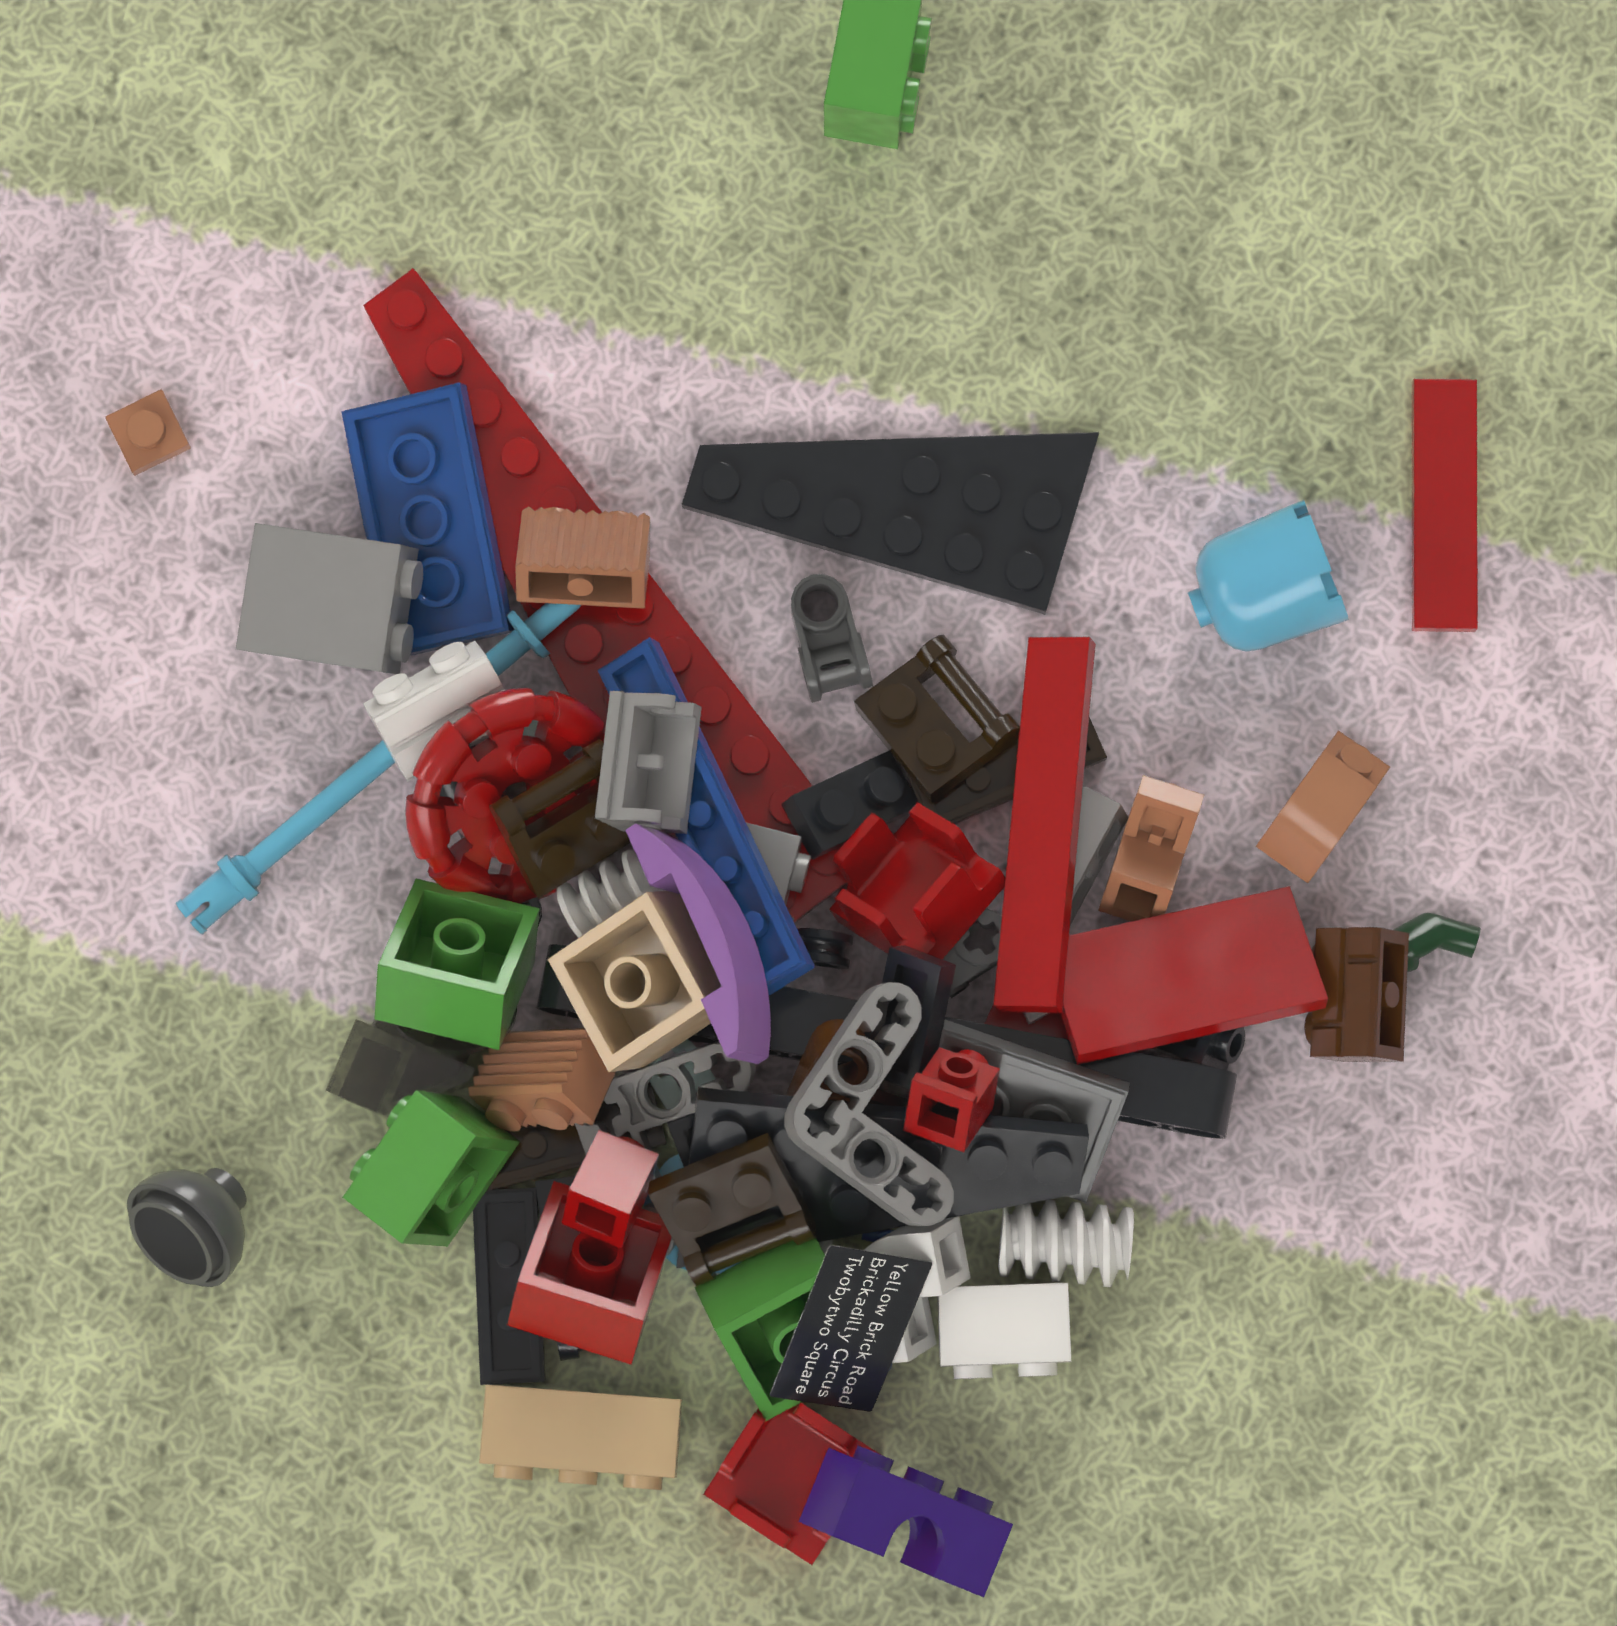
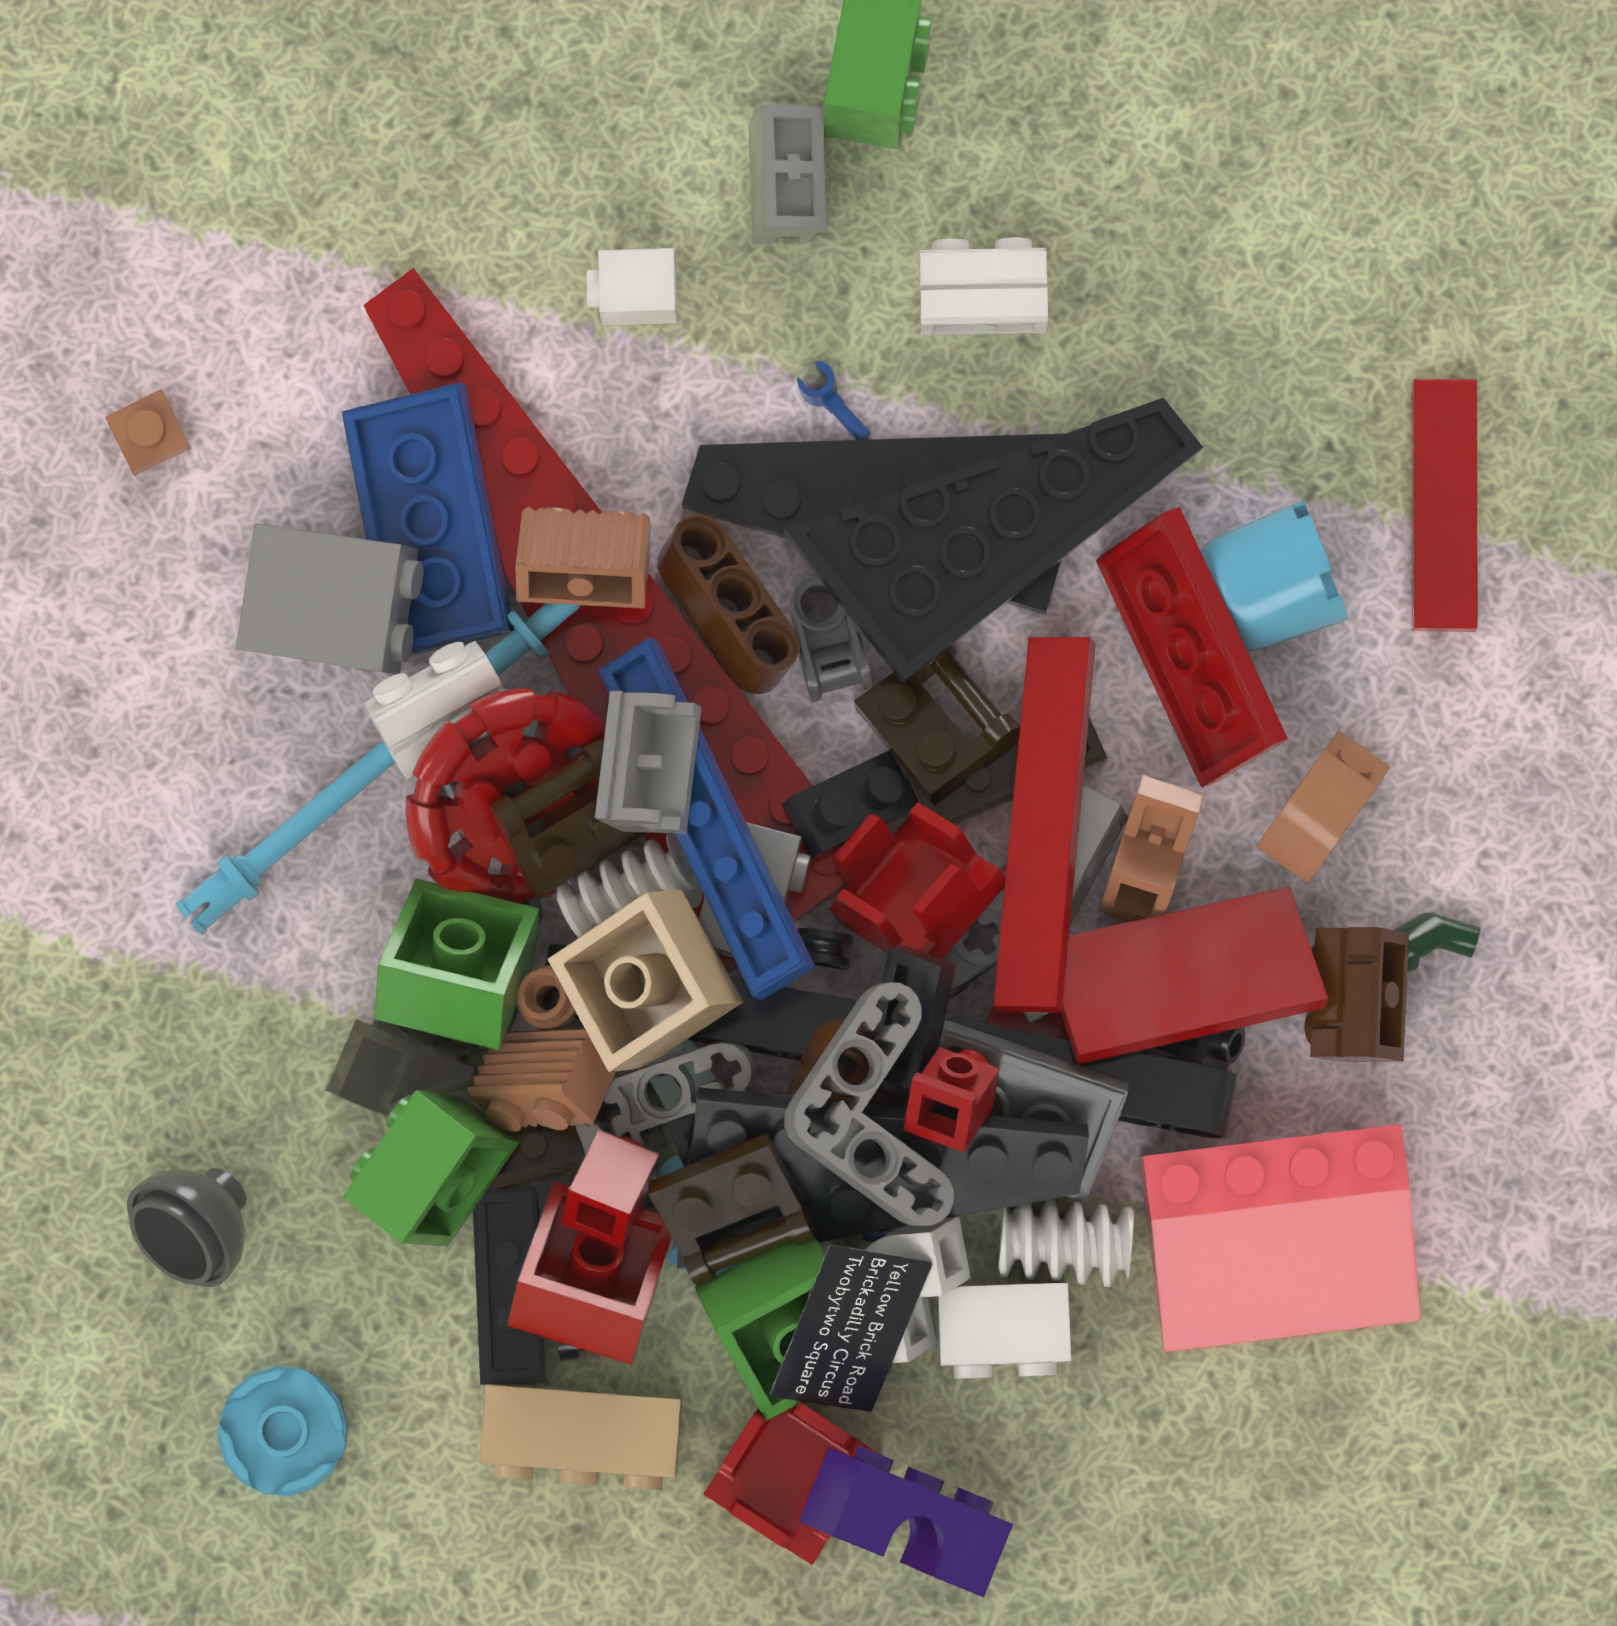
medium lavender slope [625,823,771,1064] -> none
none -> medium azure tile [218,1366,348,1496]
none -> nougat plate [517,965,577,1030]
none -> white brick [586,248,677,325]
none -> reddish brown beam [657,514,800,694]
none -> light grey hinge [748,104,827,244]
none -> black wing [784,398,1203,683]
none -> blue hand [797,361,871,440]
none -> white brick [919,237,1048,336]
none -> red tile [1096,507,1288,788]
none -> coral slope [1139,1124,1421,1352]

